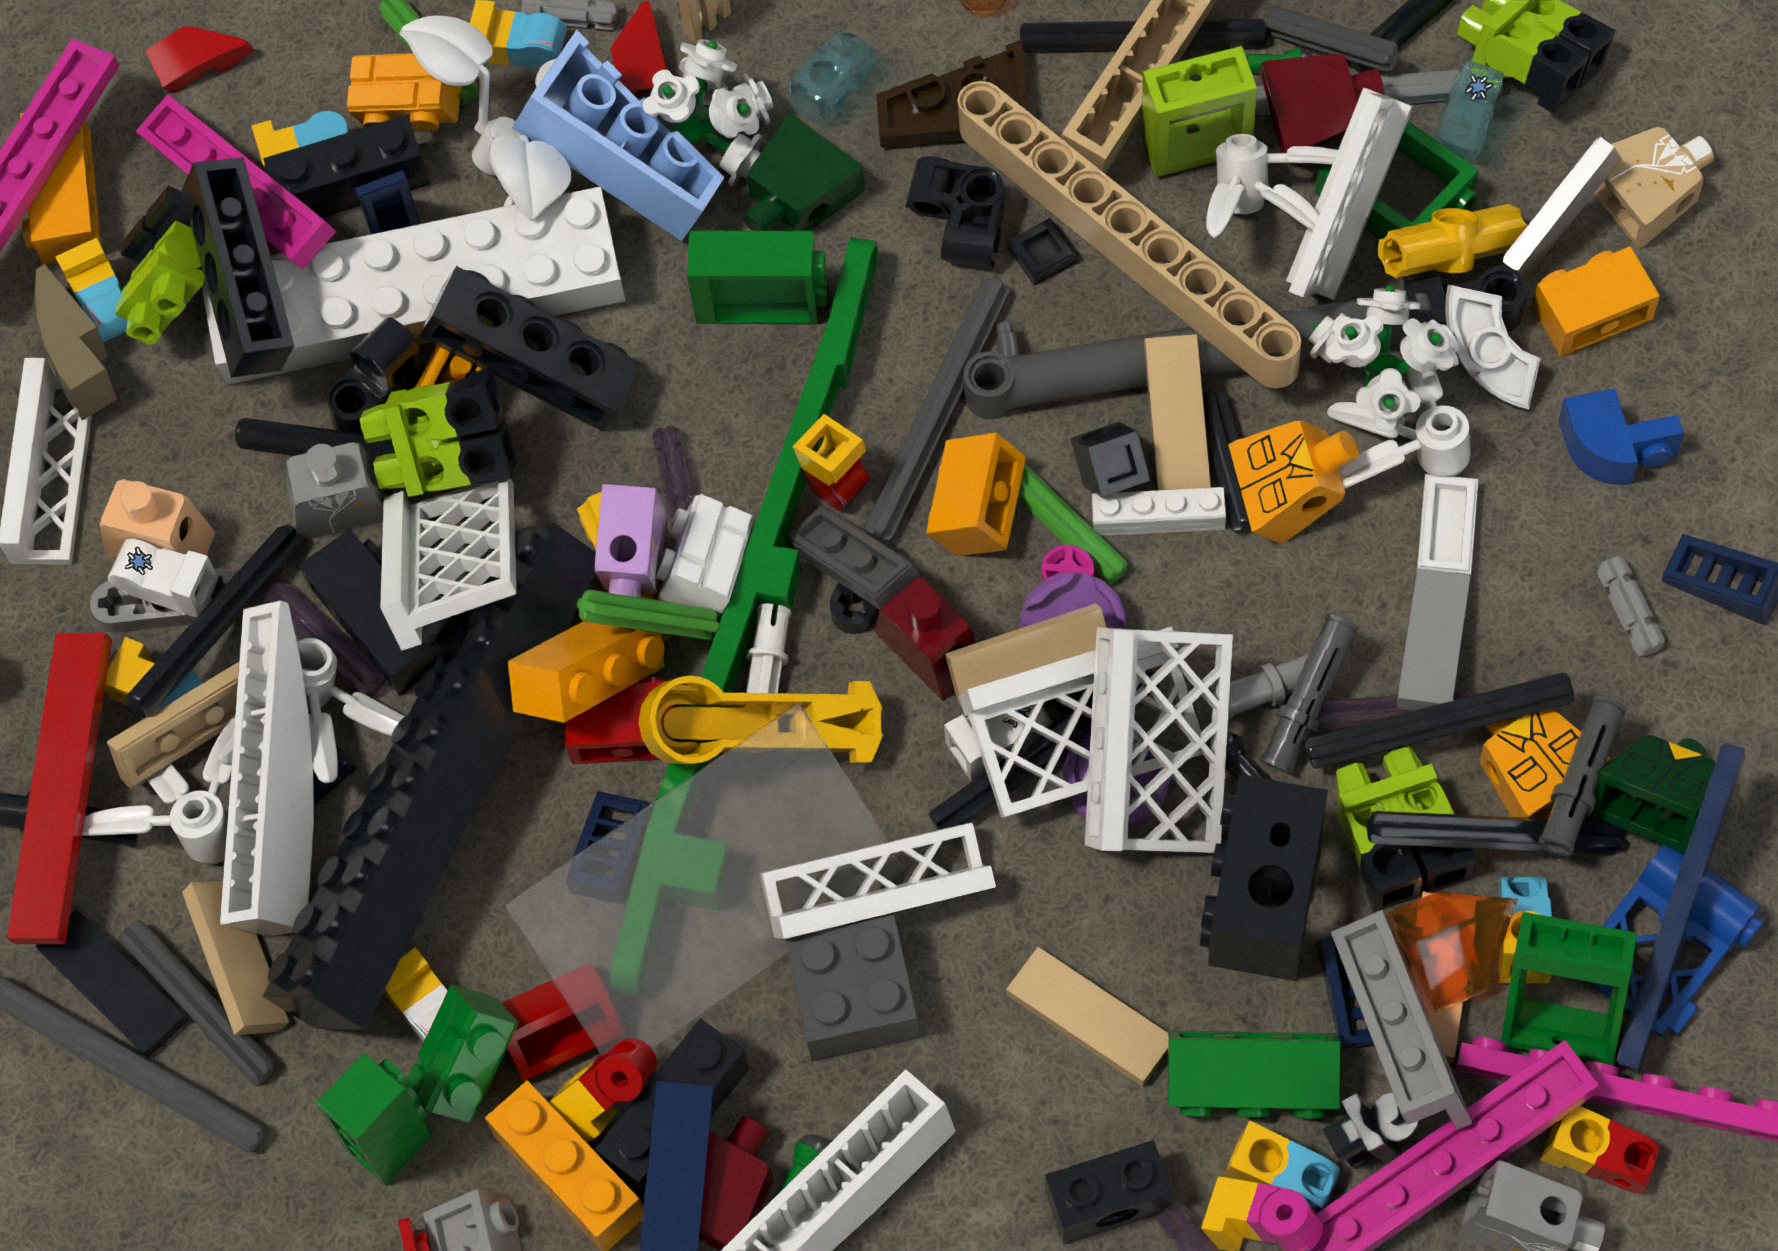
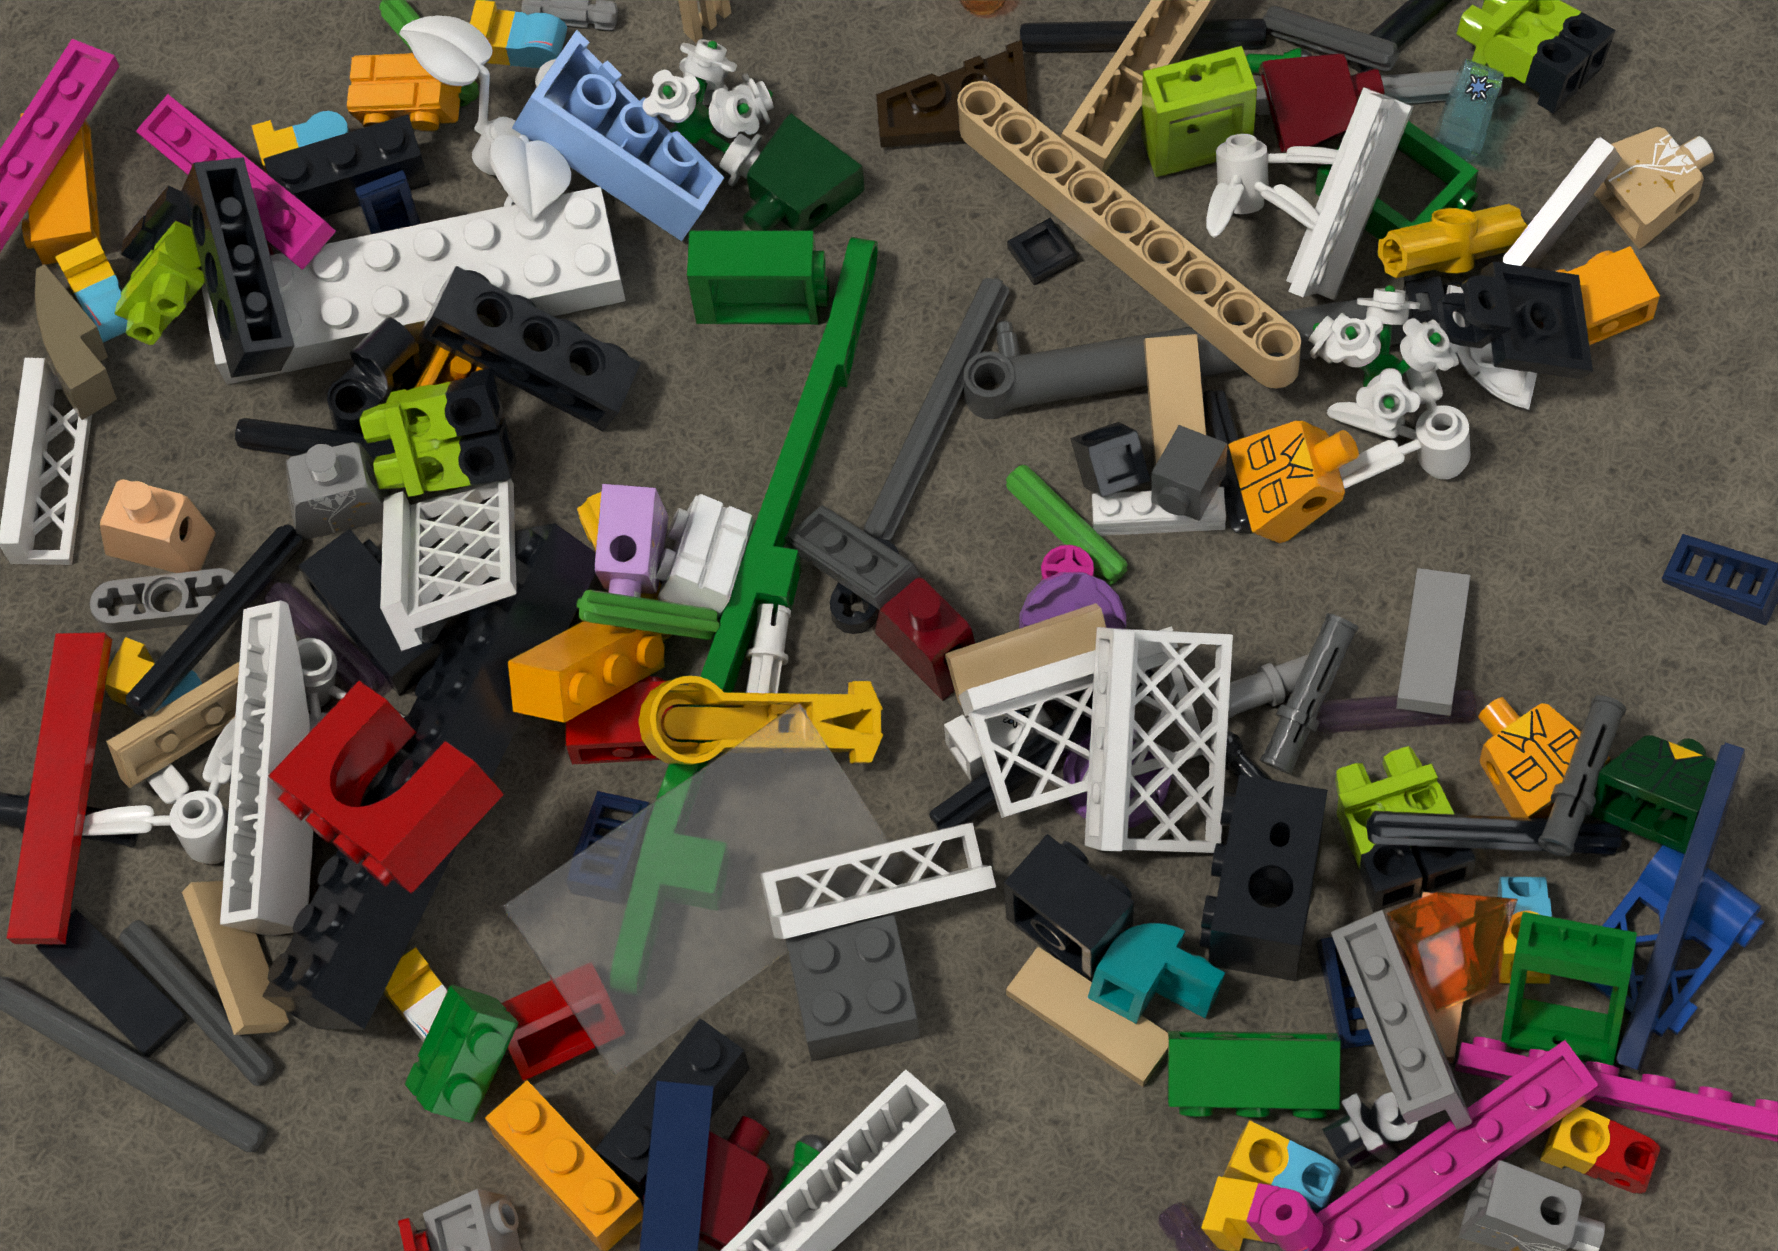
white leg [108,539,219,618] -> none
red slope [145,25,254,93] -> none
green brick [316,1053,432,1186] -> none
red leg [548,1038,658,1143] -> none
red slope [610,1,666,95] -> none
clear purple axle [652,426,694,522] -> none
clear light blue leg [790,29,880,130] -> none
yellow leg [792,414,870,511] -> none
black piece [905,156,1005,270] -> none
light orange brick [926,432,1026,556] -> none
black brick [1045,1140,1172,1245] -> none
black axle [1305,672,1574,769] -> none
white tile [1417,474,1478,577] -> none
blue brick [1559,388,1684,485] -> none
light grey axle [1597,556,1664,657] -> none
none -> red arch [268,681,504,894]
none -> black brick [1004,834,1134,982]
none -> teal brick [1087,923,1225,1024]
none -> dark grey brick [1151,425,1227,521]
none -> black plate [1437,261,1593,379]

